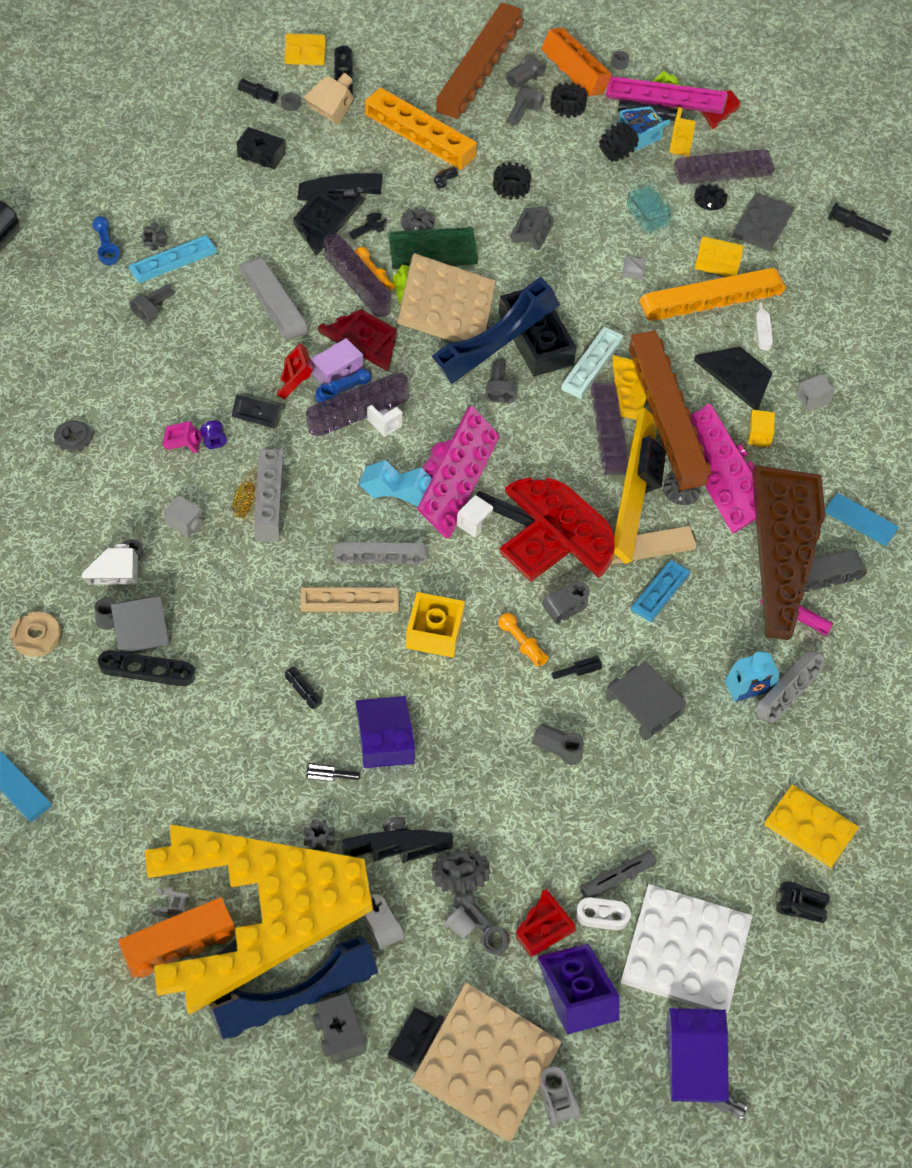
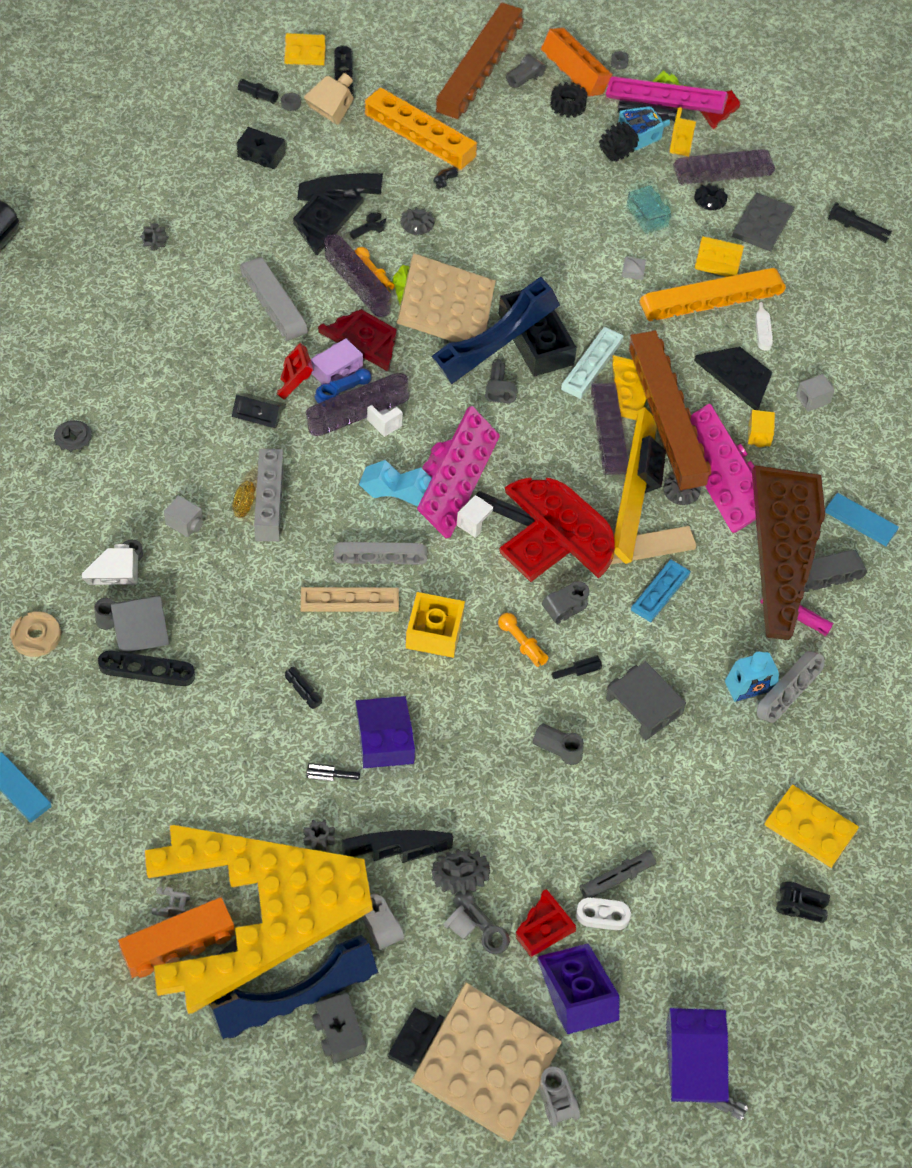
blue piece [92,216,120,265] -> none
medium azure tile [129,235,217,284] -> none
dark grey piece [129,284,174,324] -> none
dark pink bracket [162,421,202,453] -> none
dark purple wheel [200,420,227,449] -> none
dark grey bush [383,817,409,831] -> none
clear green plate [388,227,478,269] -> none
black tyre [493,162,531,200] -> none
dark grey piece [507,88,545,126] -> none
dark grey bracket [510,207,554,250] -> none
white plate [620,884,752,1016] -> none

